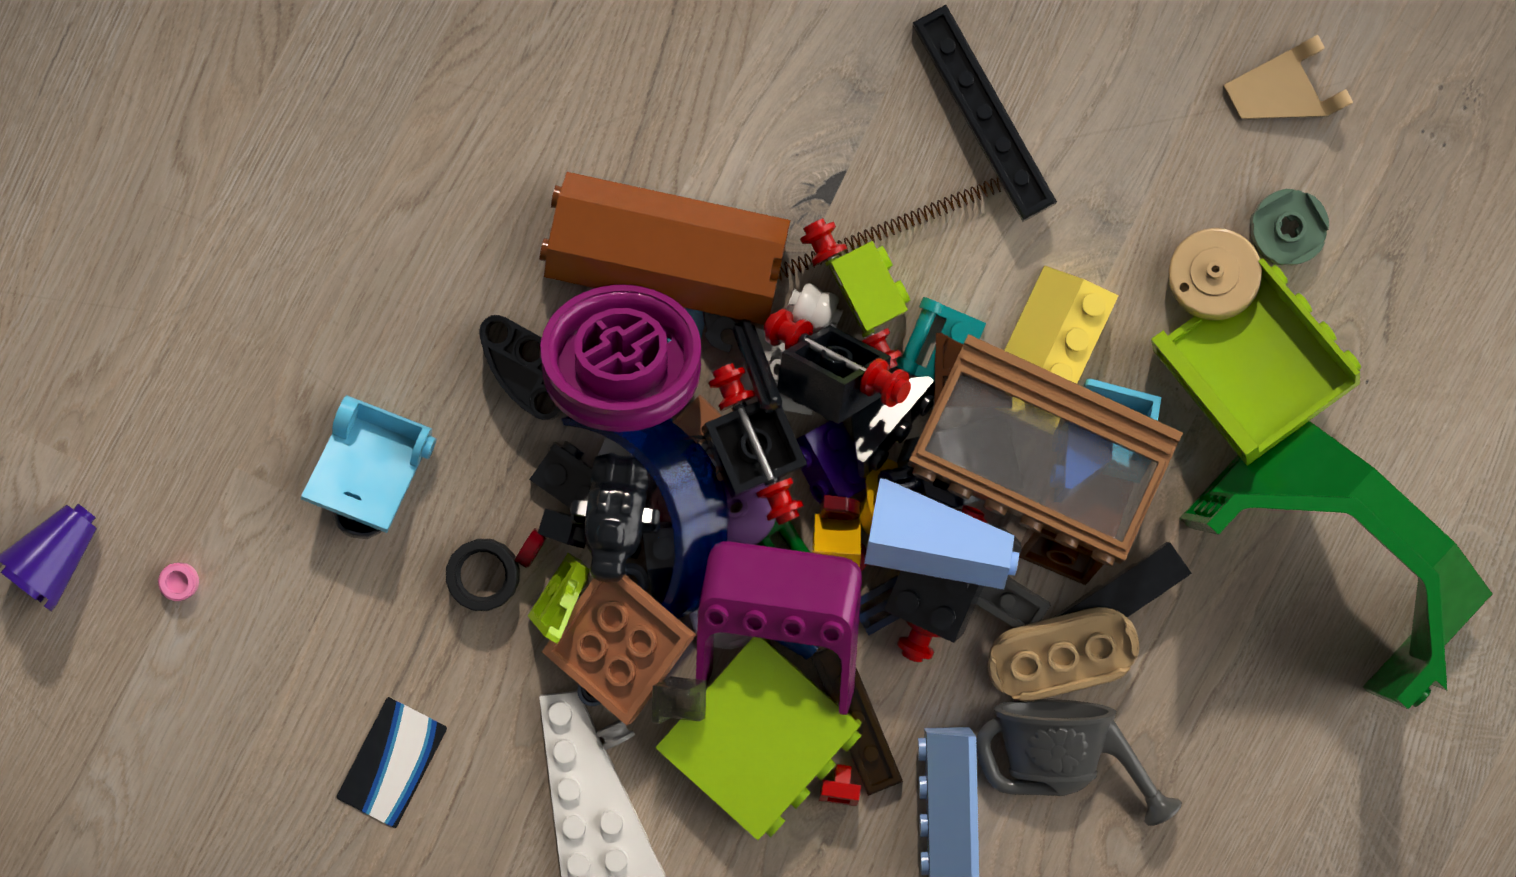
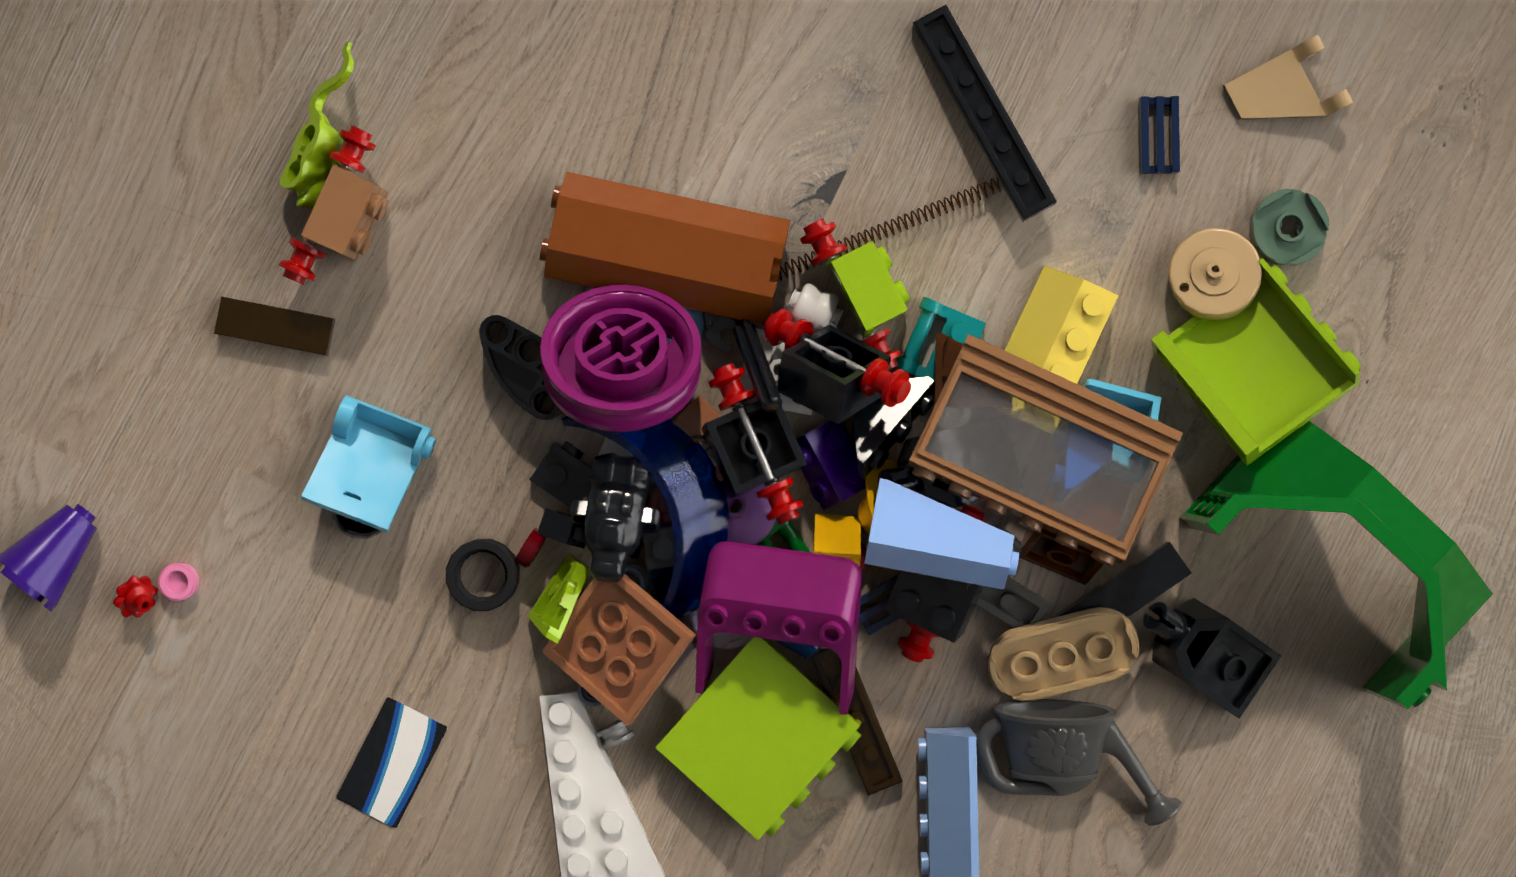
clear smoke panel [652,676,706,724] -> none
dark red tile [819,495,861,521] -> none
red tile [819,764,861,806] -> none
none -> red plant [113,575,158,618]
none -> dark brown tile [214,296,335,356]
none -> lime animal [279,41,354,208]
none -> medium nougat brick [279,125,389,285]
none -> dark blue tile [1139,96,1180,174]
none -> black plate [1143,598,1281,719]

